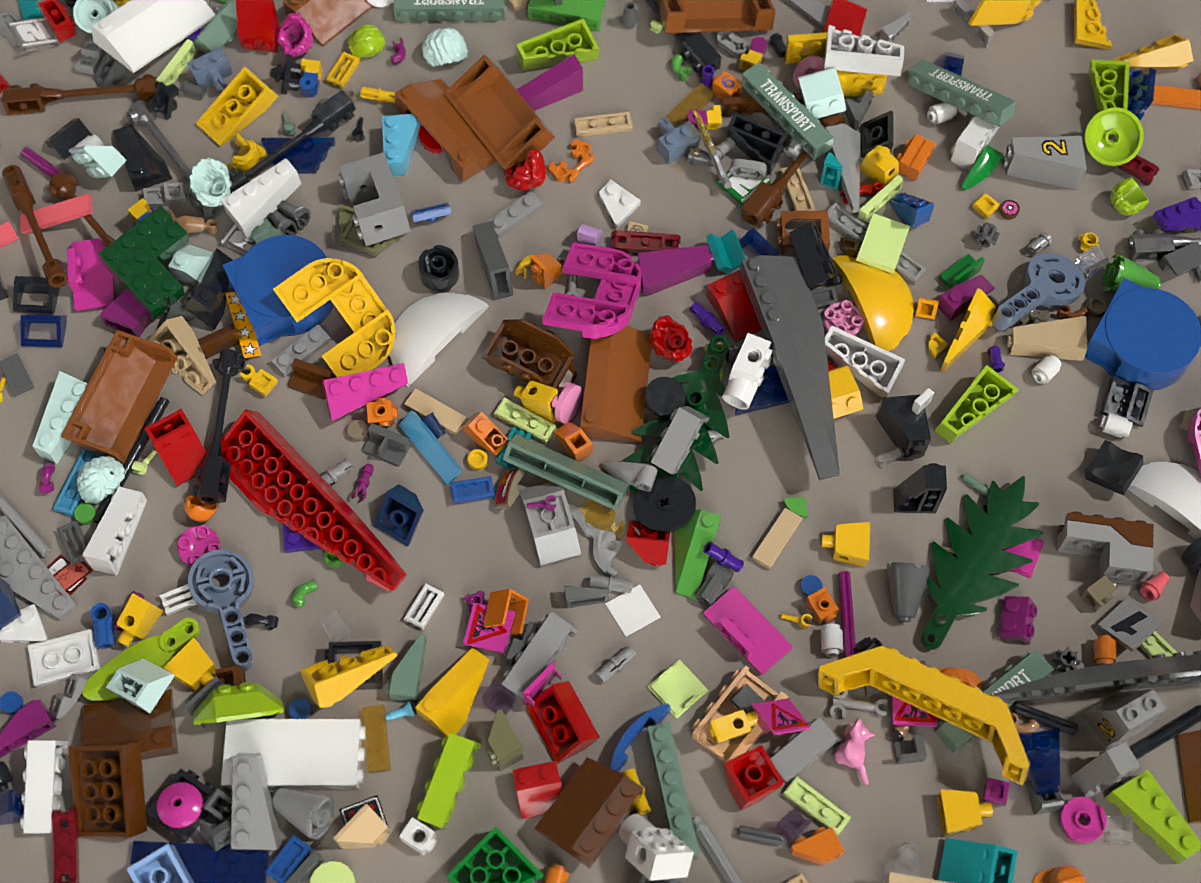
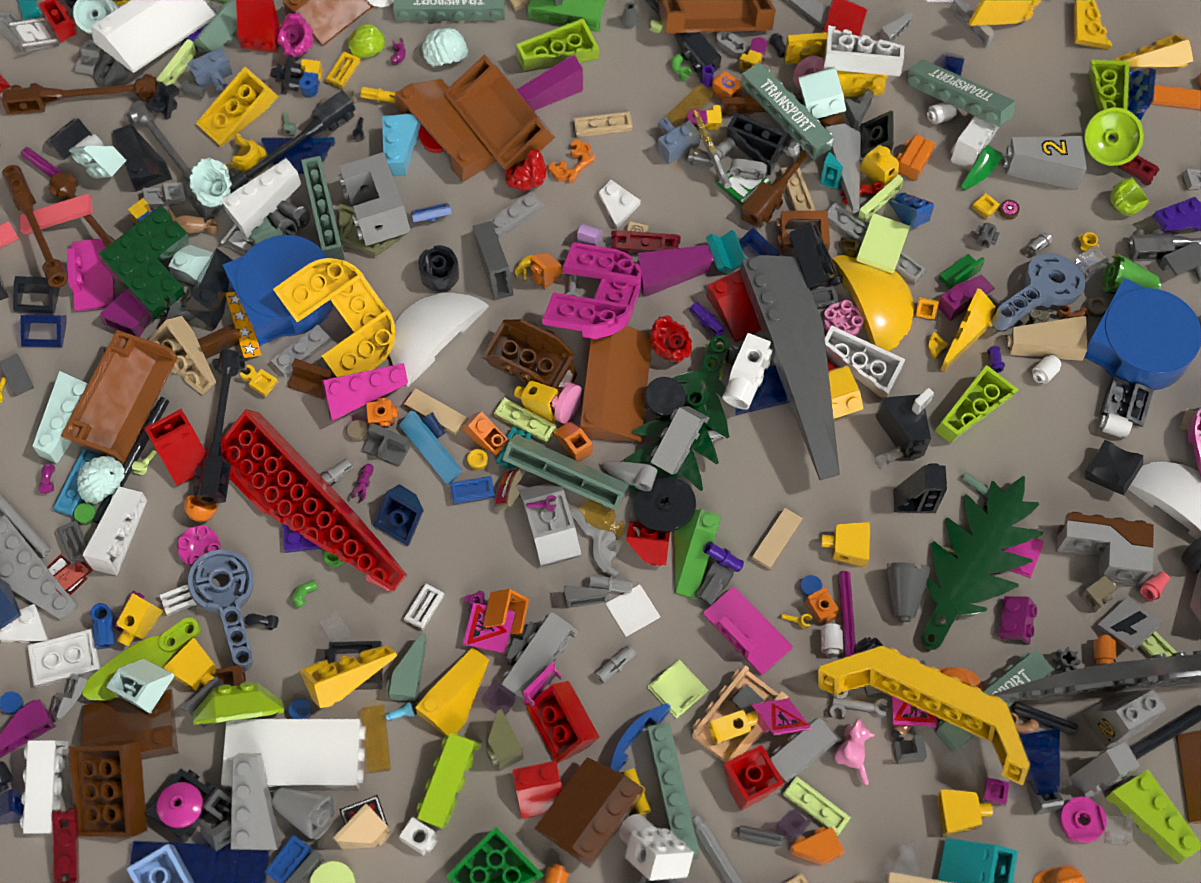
bright green tile [783,497,808,519] -> none
none -> sand green brick [301,156,345,261]

